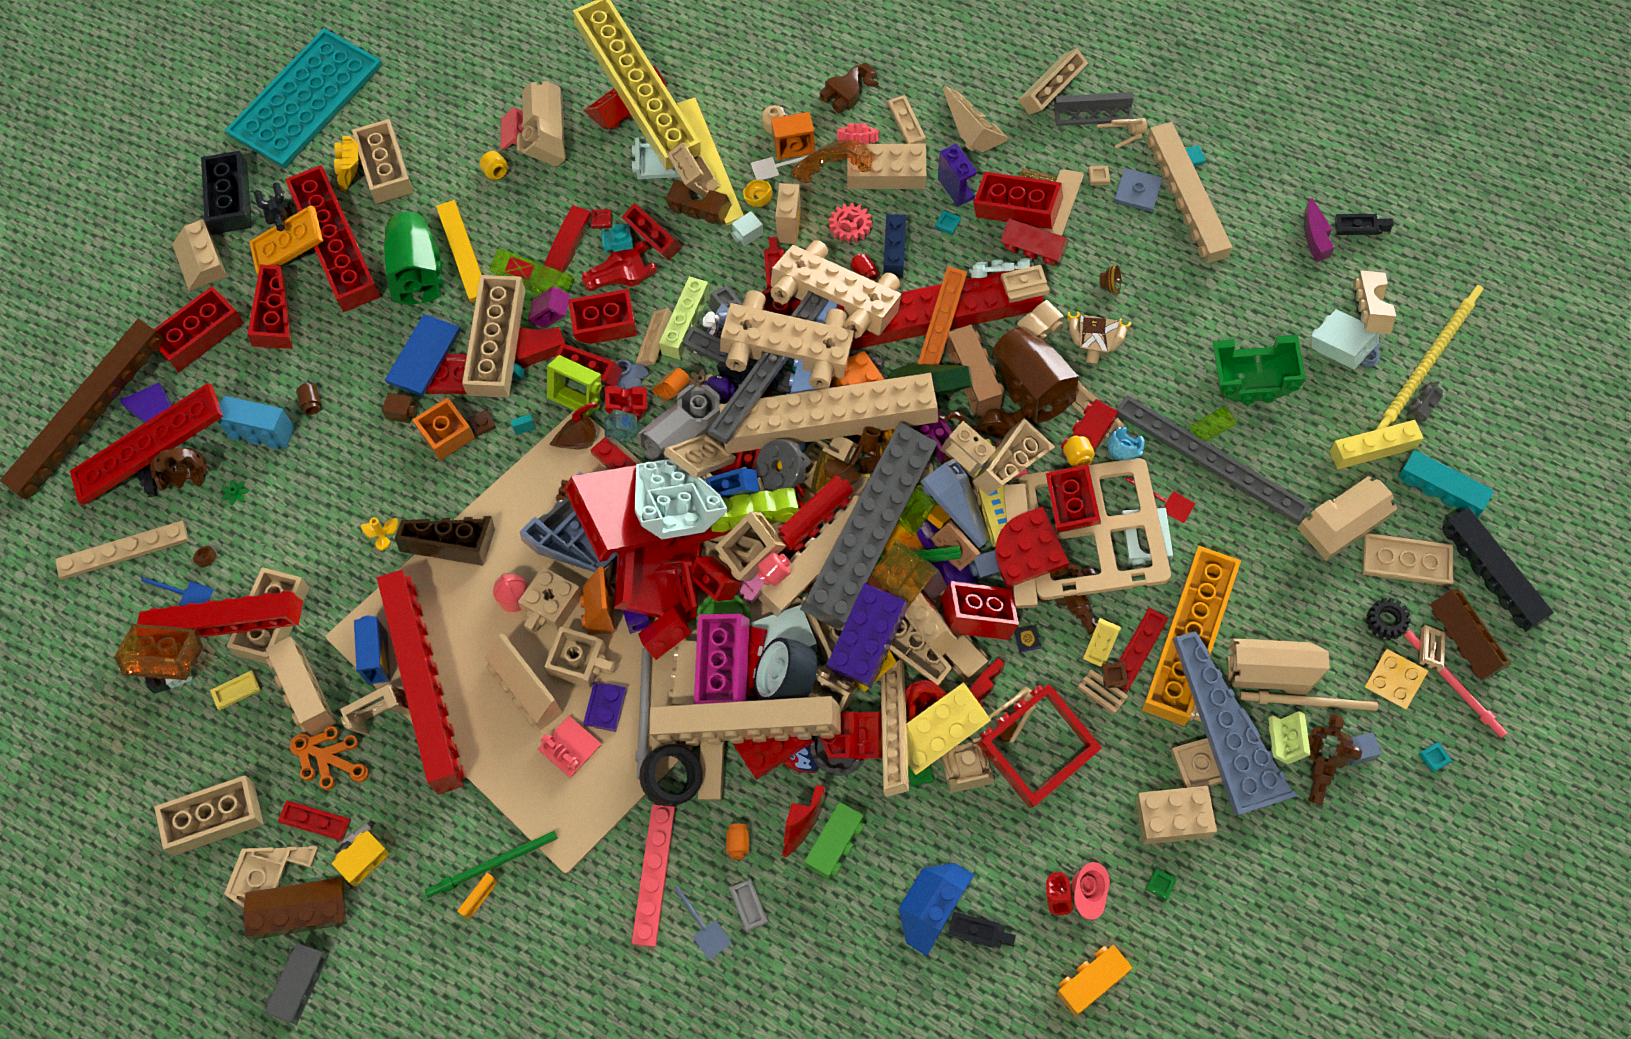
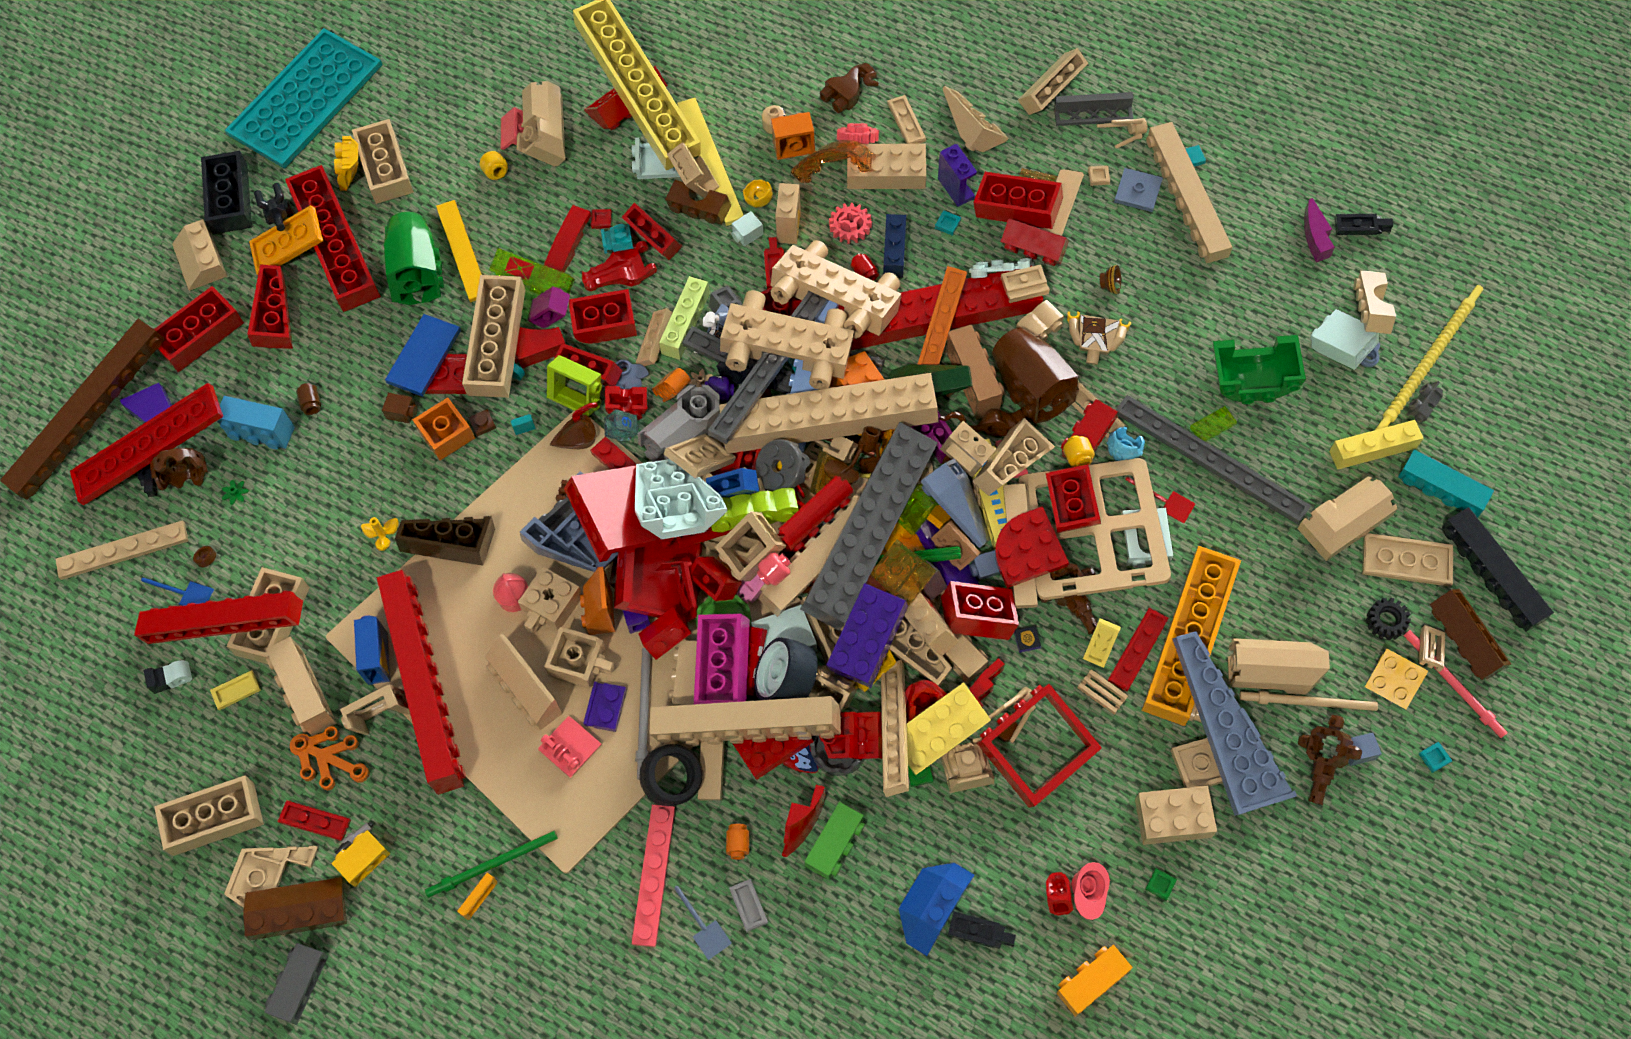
clear orange brick [114,624,203,680] -> none
white piece [751,153,817,180] -> none
reddish brown plate [1101,662,1128,689] -> none
yellowish green bracket [1268,711,1310,764] -> none

